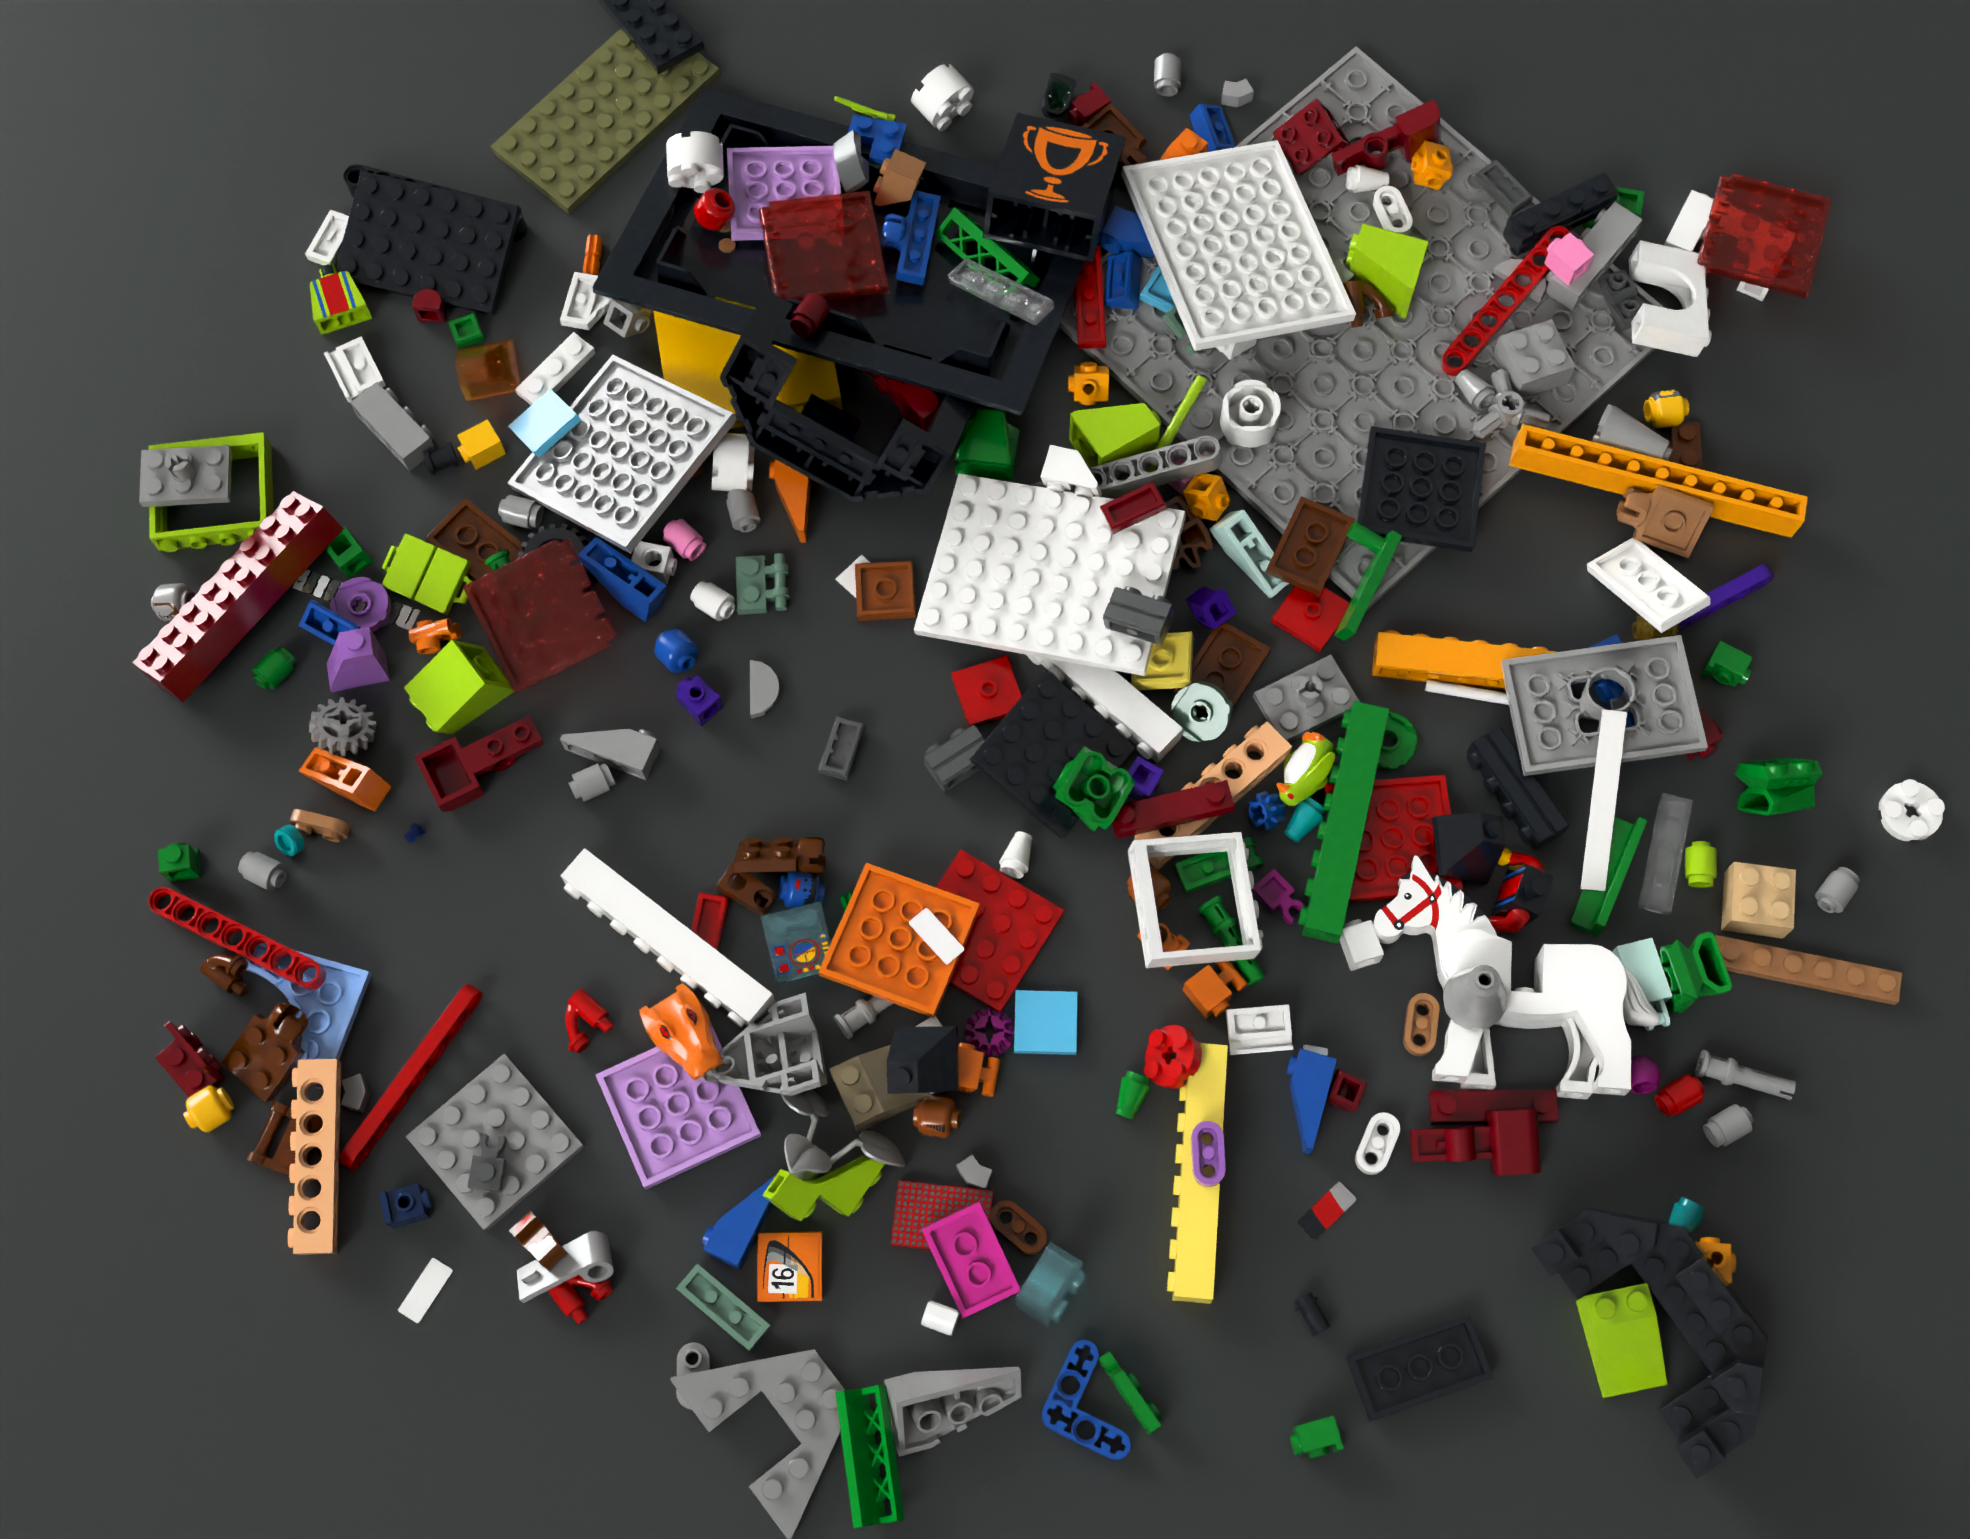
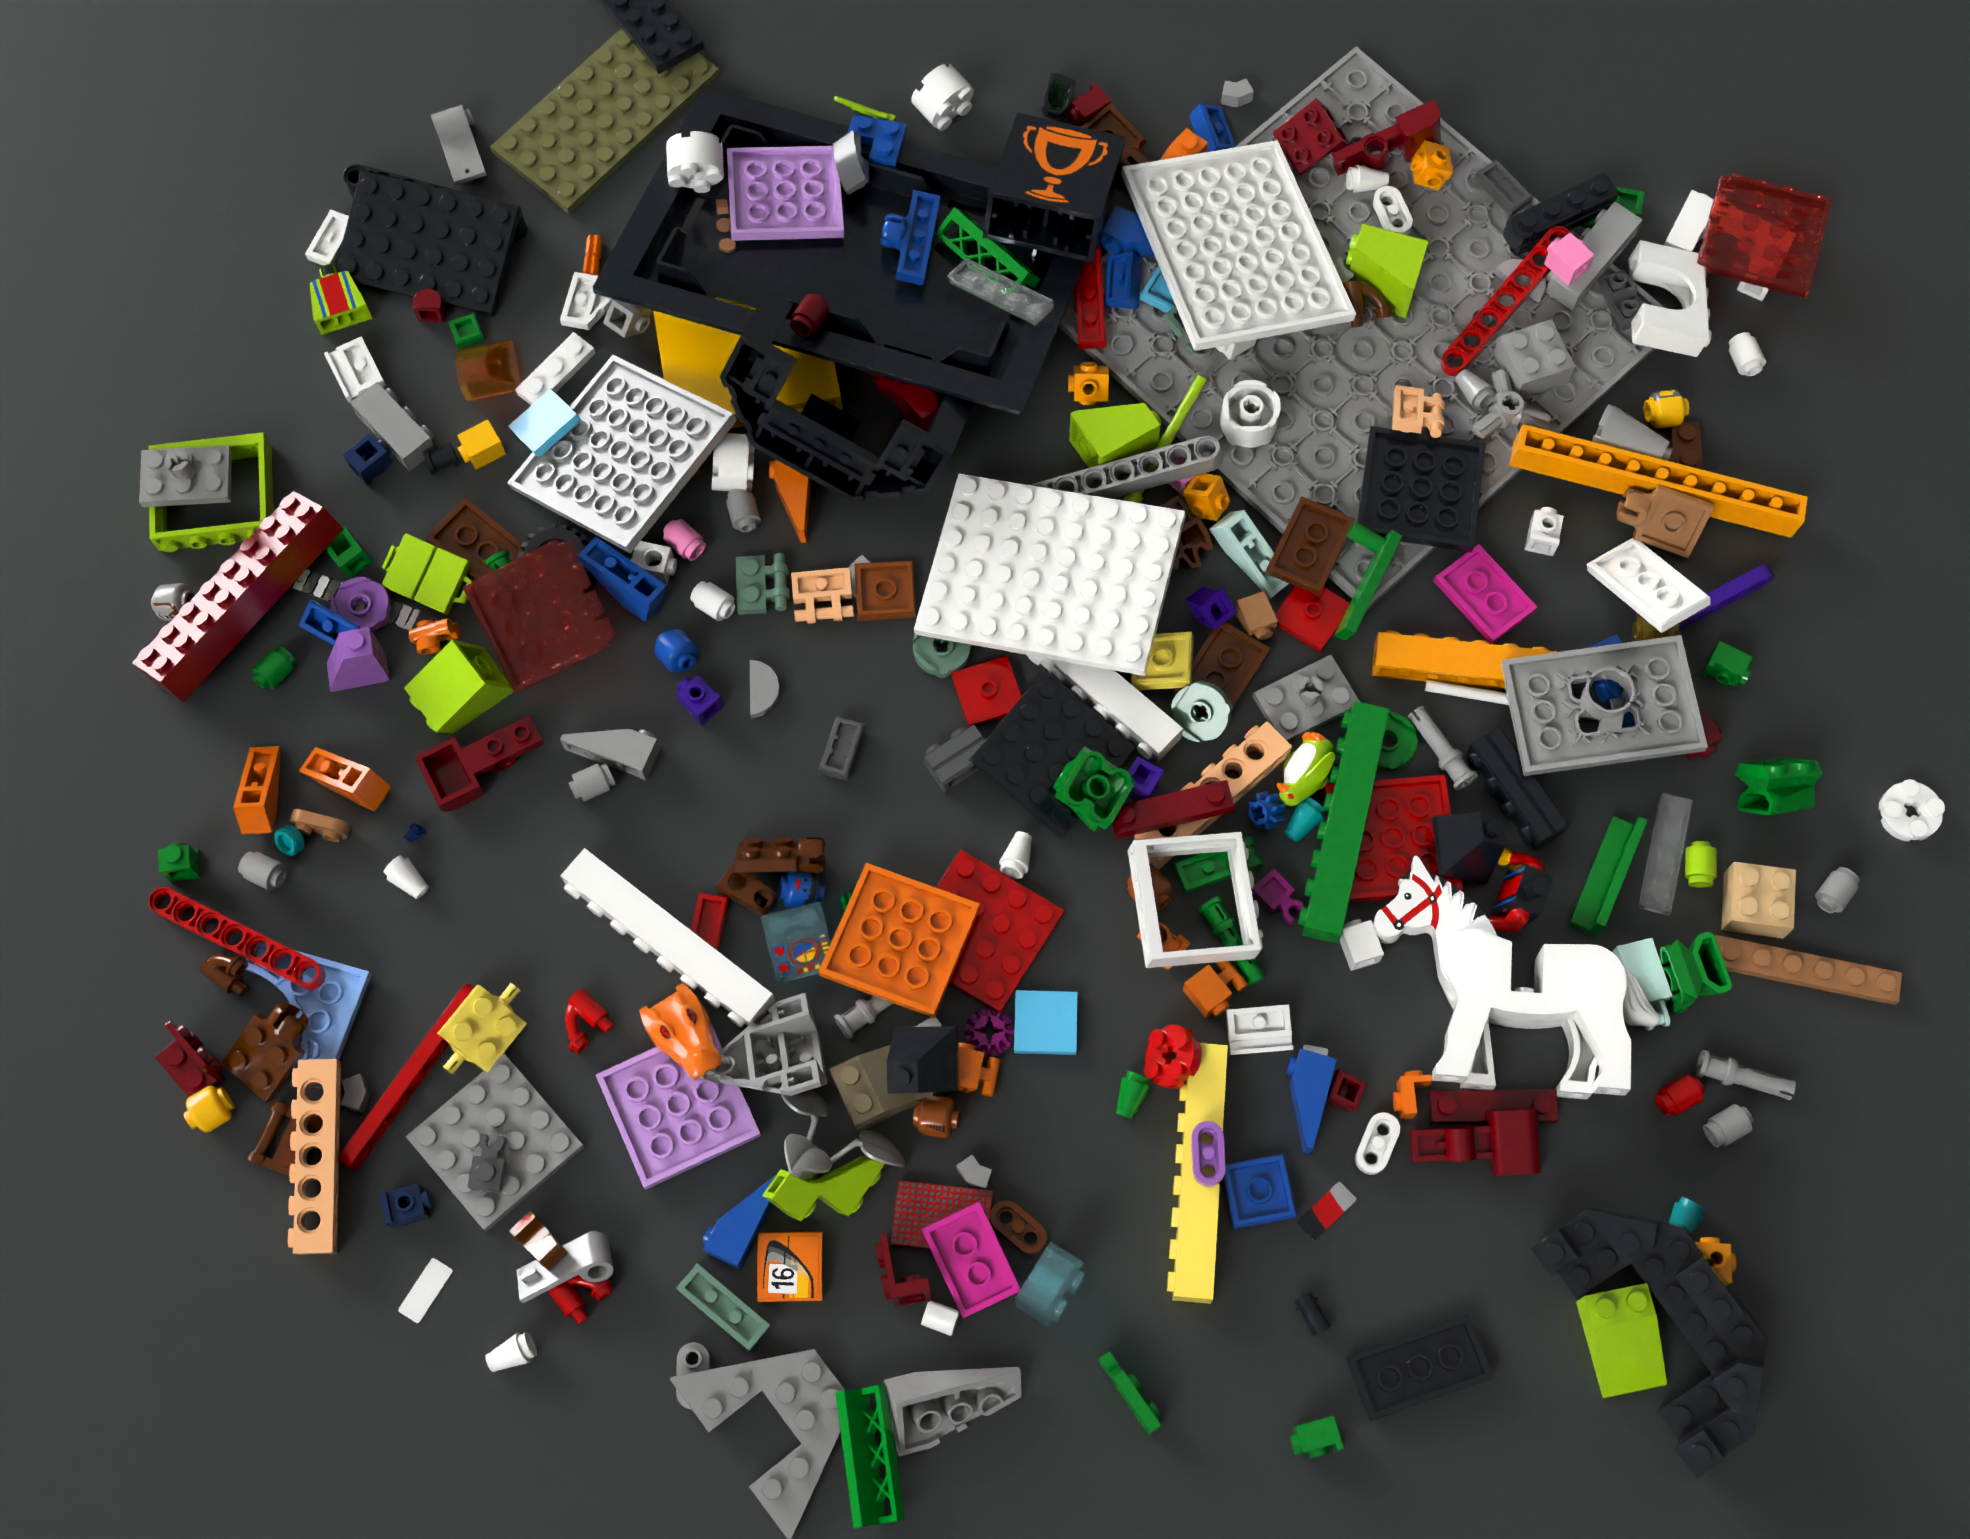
light grey gear [309,697,376,756] -> none
light grey brick [498,495,544,529] -> none
red head [694,188,736,231] -> none
clear red hinge [759,191,888,301] -> none
medium nougat slope [873,149,926,206] -> none
white sticker [909,908,965,964] -> none
green piece [955,409,1020,482] -> none
white slope [1040,445,1102,499] -> none
blue beam [1041,1340,1131,1461] -> none
dark red tile [1100,481,1167,534] -> none
dark grey brick [1103,586,1174,646] -> none
light grey brick [1154,53,1181,96] -> none
medium nougat plate [1403,993,1440,1056] -> none
light grey cone [1443,965,1507,1030] -> none
white sticker [1580,709,1627,891] -> none
magenta piece [1630,1055,1661,1095] -> none
none -> orange slope [233,746,281,834]
none -> dark blue brick [342,433,392,485]
none -> white cone [383,855,429,900]
none -> light grey door [431,105,487,186]
none -> light yellow plate [437,983,527,1074]
none -> white cone [485,1332,537,1372]
none -> light nougat plate [791,567,854,624]
none -> dark red bracket [875,1233,932,1308]
none -> sand green plate [913,634,972,678]
none -> blue plate [1223,1154,1297,1229]
none -> medium nougat brick [1235,591,1278,641]
none -> light nougat plate [1392,385,1445,438]
none -> orange bracket [1393,1070,1432,1120]
none -> light grey pin [1408,706,1478,791]
none -> dark pink plate [1433,544,1538,644]
none -> white brick [1524,507,1564,556]
none -> white brick [1728,332,1766,376]

